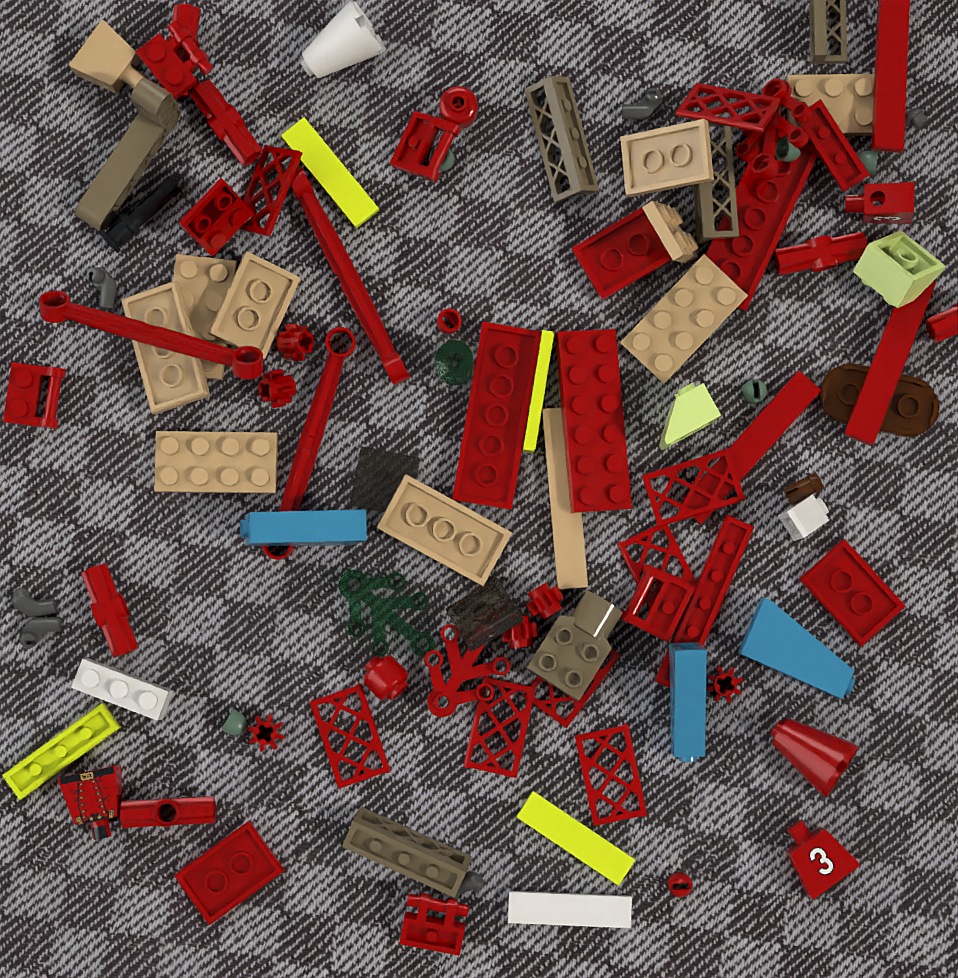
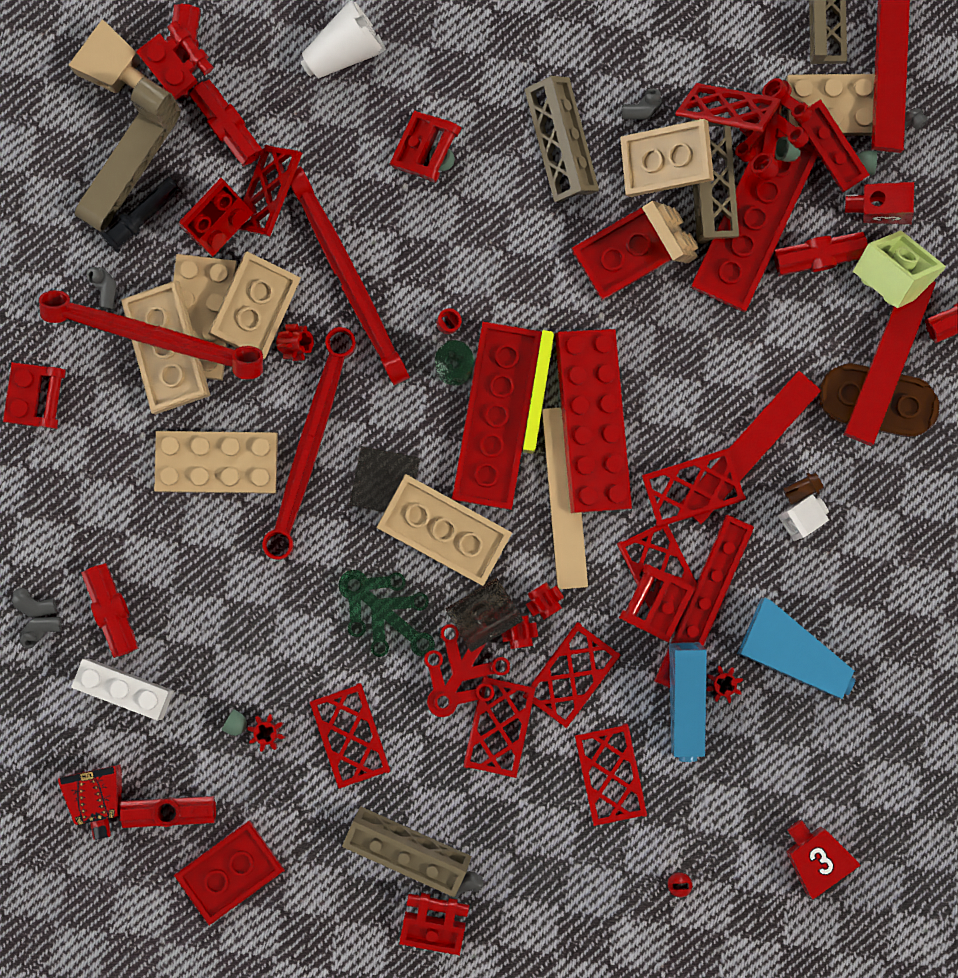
neon yellow tile [2,703,121,800] -> none
dark azure slope [240,510,367,546] -> none
red gear [258,369,296,408] -> none
neon yellow tile [281,117,379,229] -> none
red head [363,655,409,701] -> none
red head [439,86,478,129] -> none
white tile [508,891,632,928] -> none
neon yellow tile [516,791,635,886] -> none
dark tan brick [527,590,623,702] -> none
tan plate [620,254,748,384] -> none
yellowish green slope [659,383,721,450] -> none
sand green hinge [742,379,767,404] -> none
red cone [770,718,859,797] -> none
red tile [798,539,906,647] -> none

